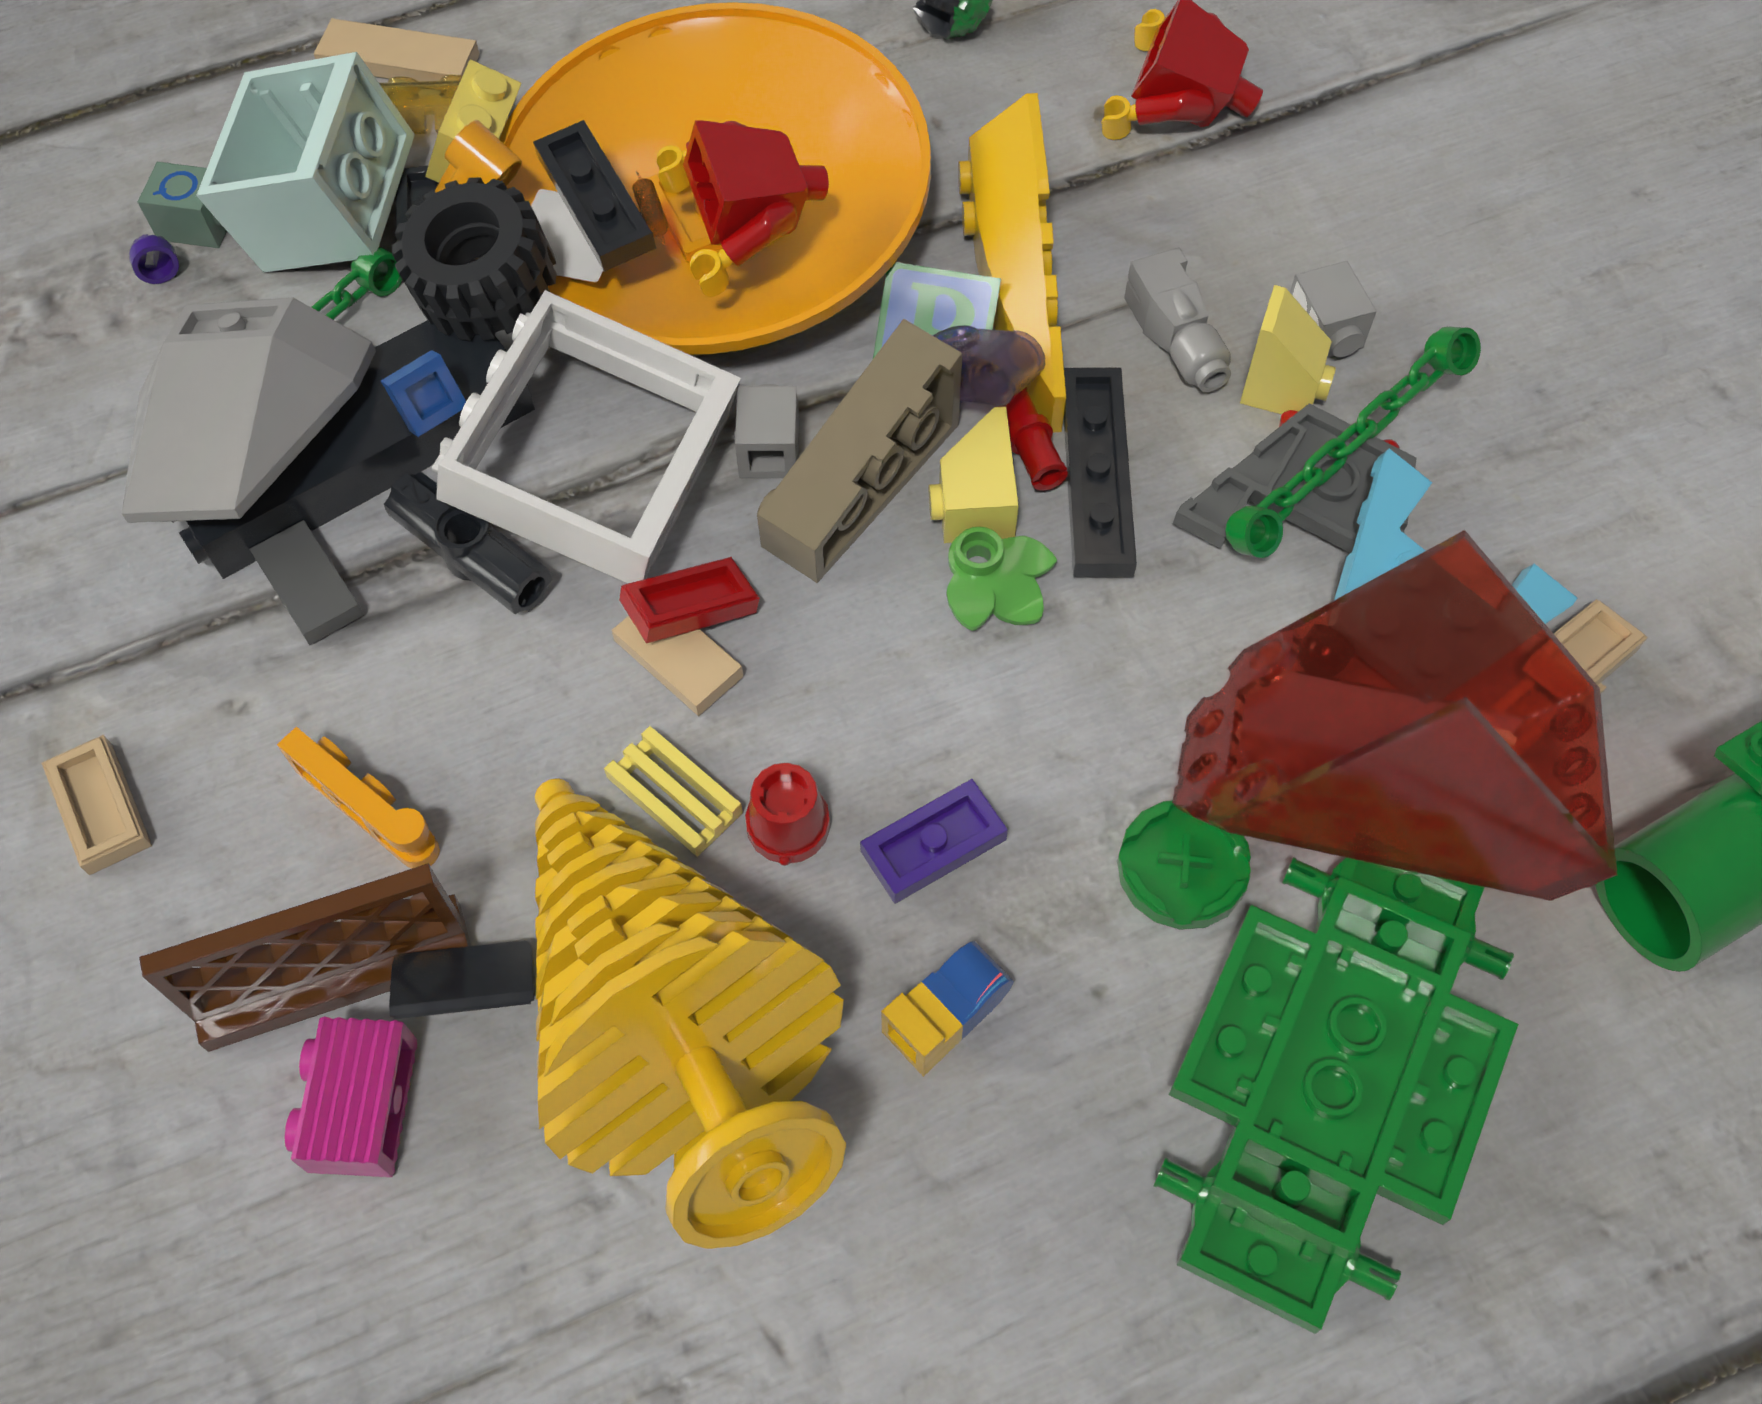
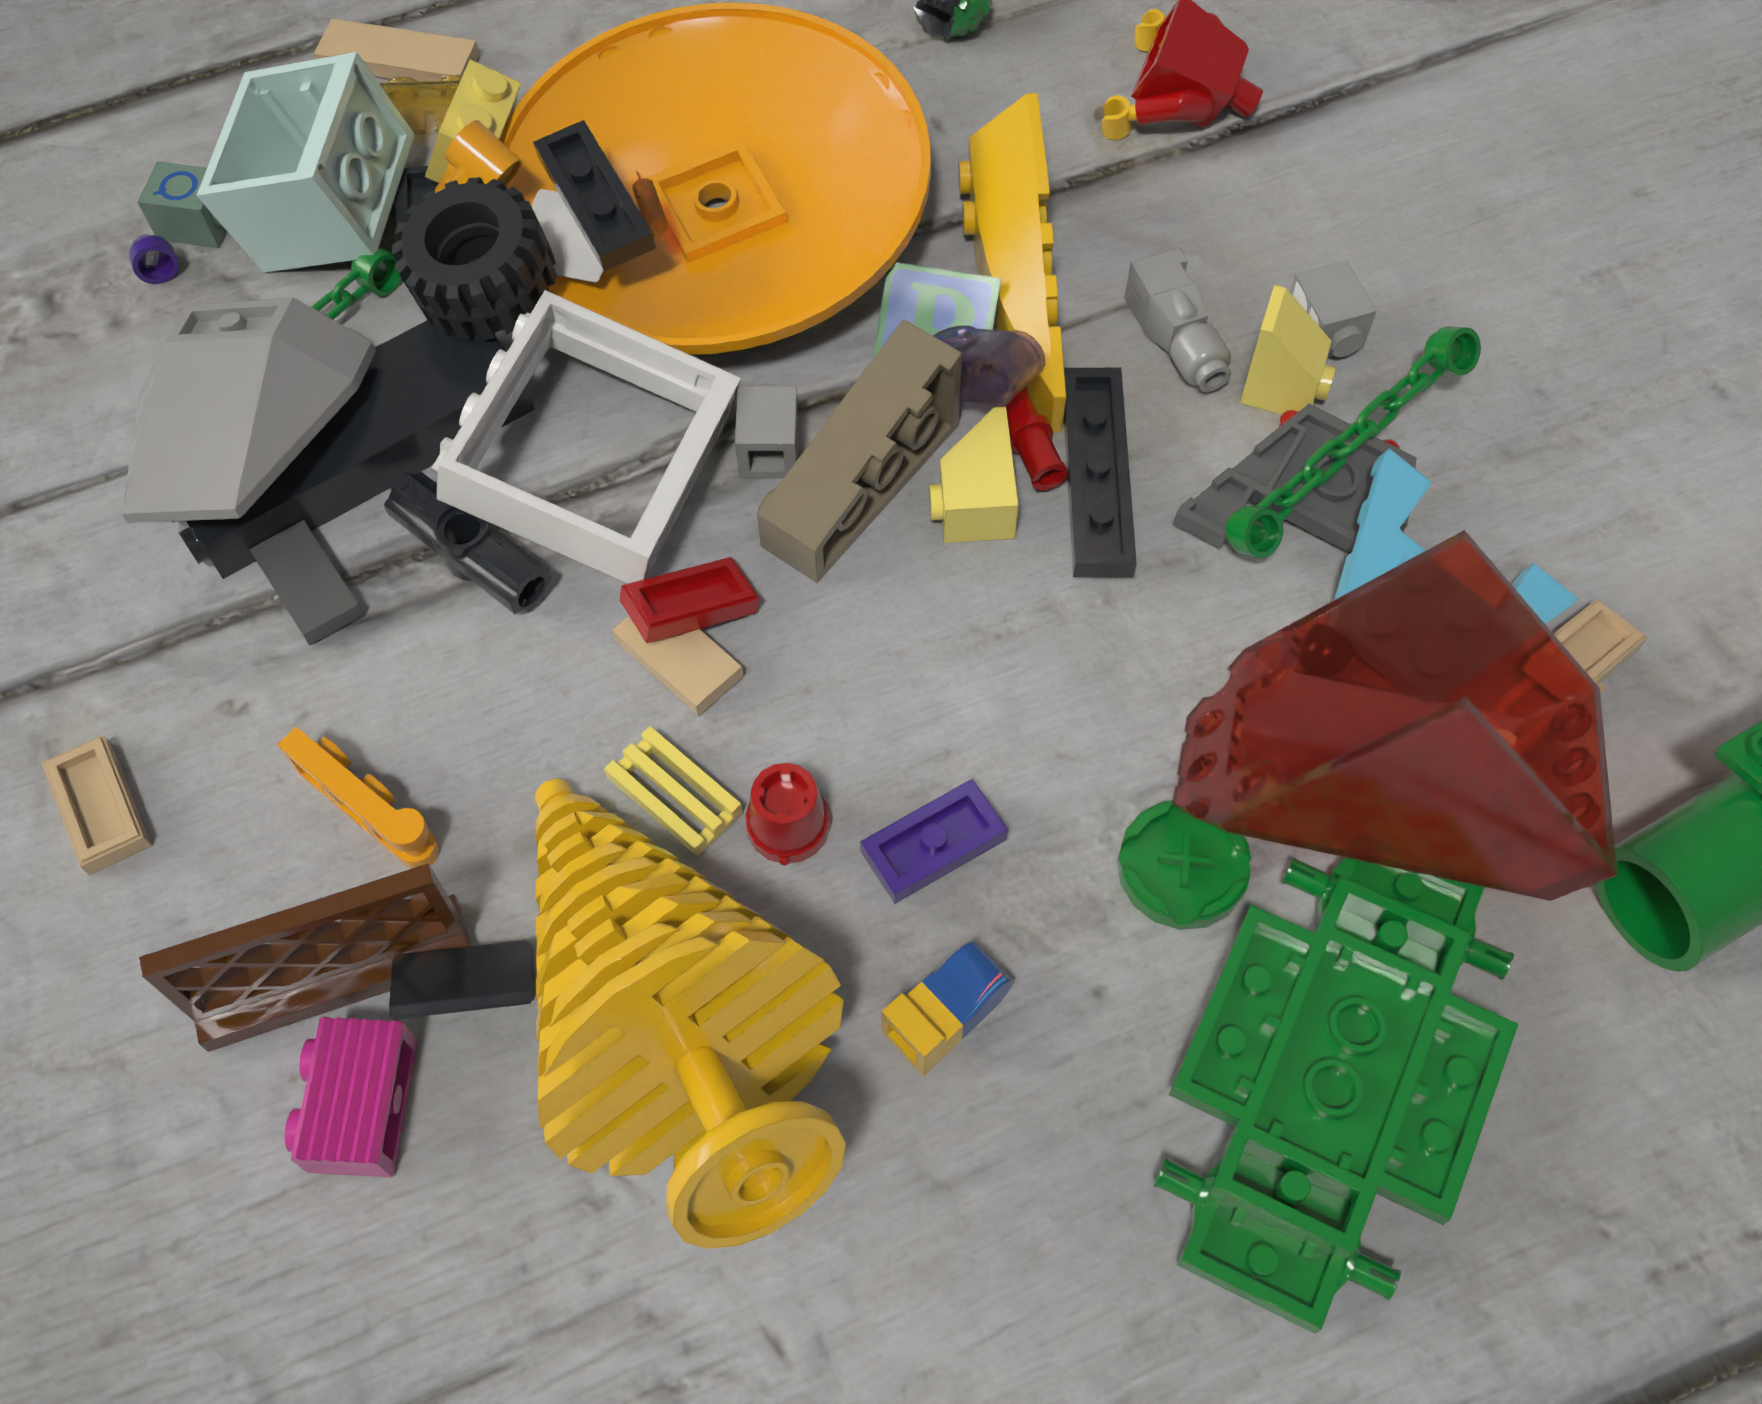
blue tile [381,350,466,437] -> none
red torso [656,120,829,297] -> none
bright green plate [946,527,1057,631] -> none

